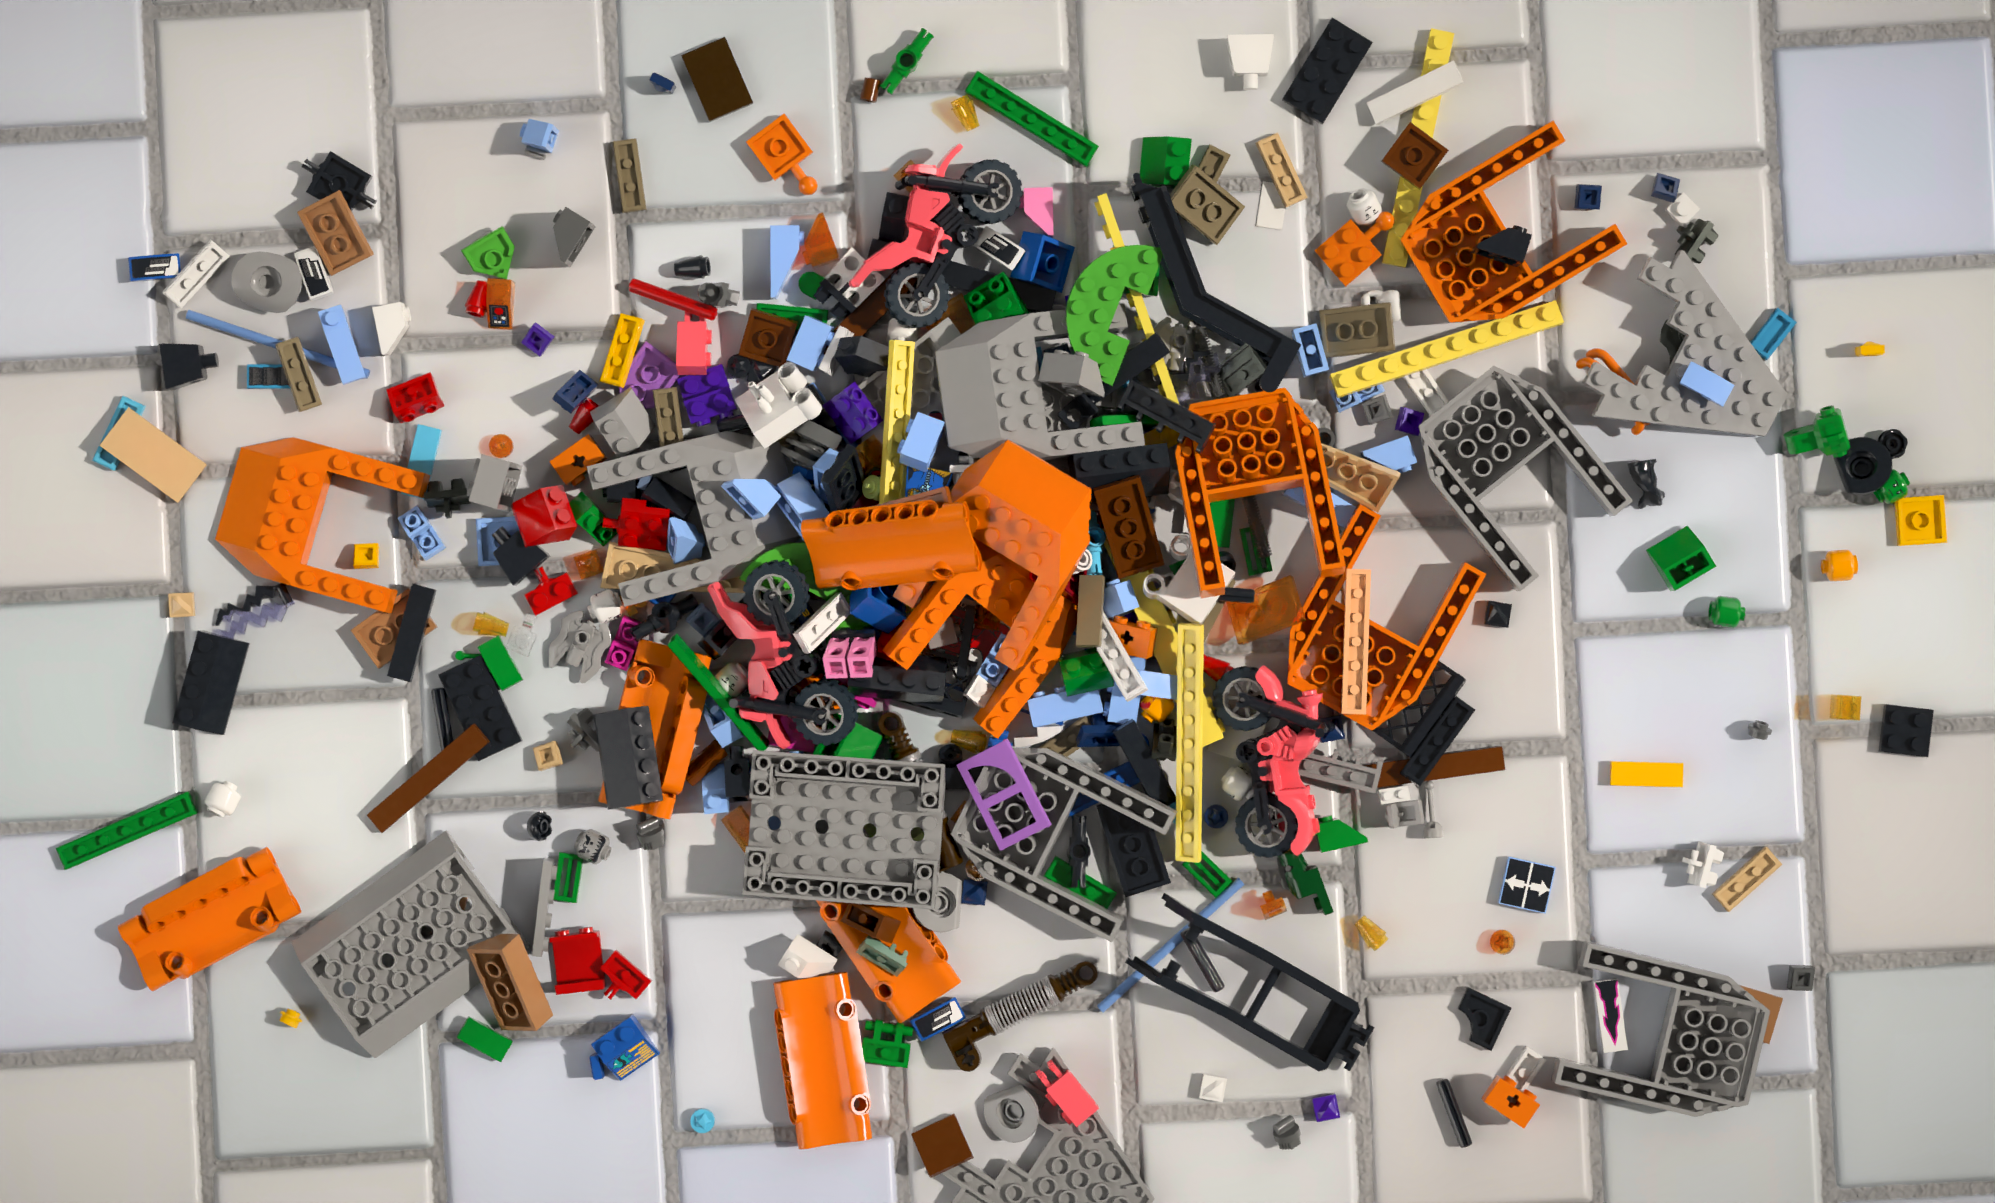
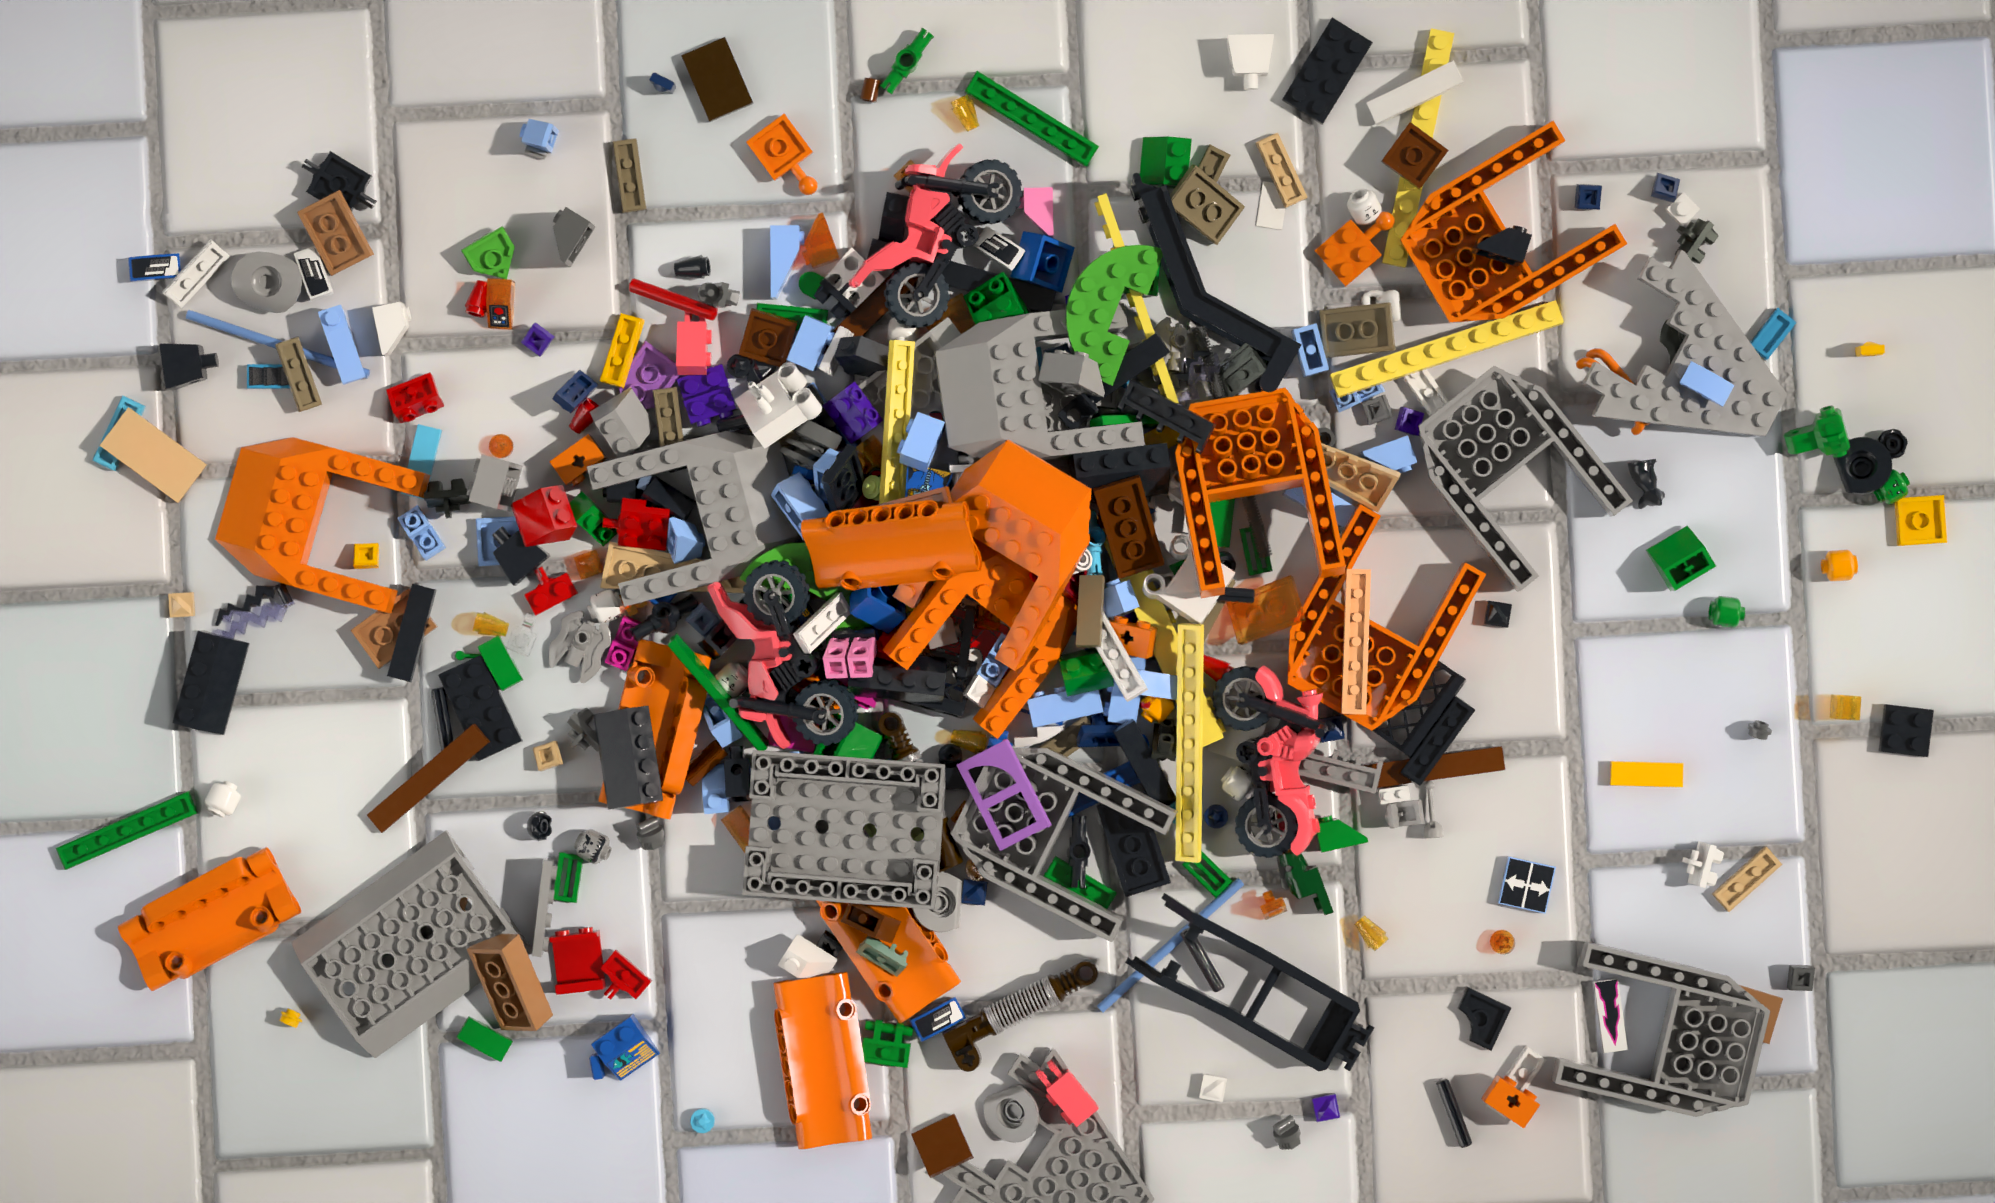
light blue slope [721,479,781,520] -> none

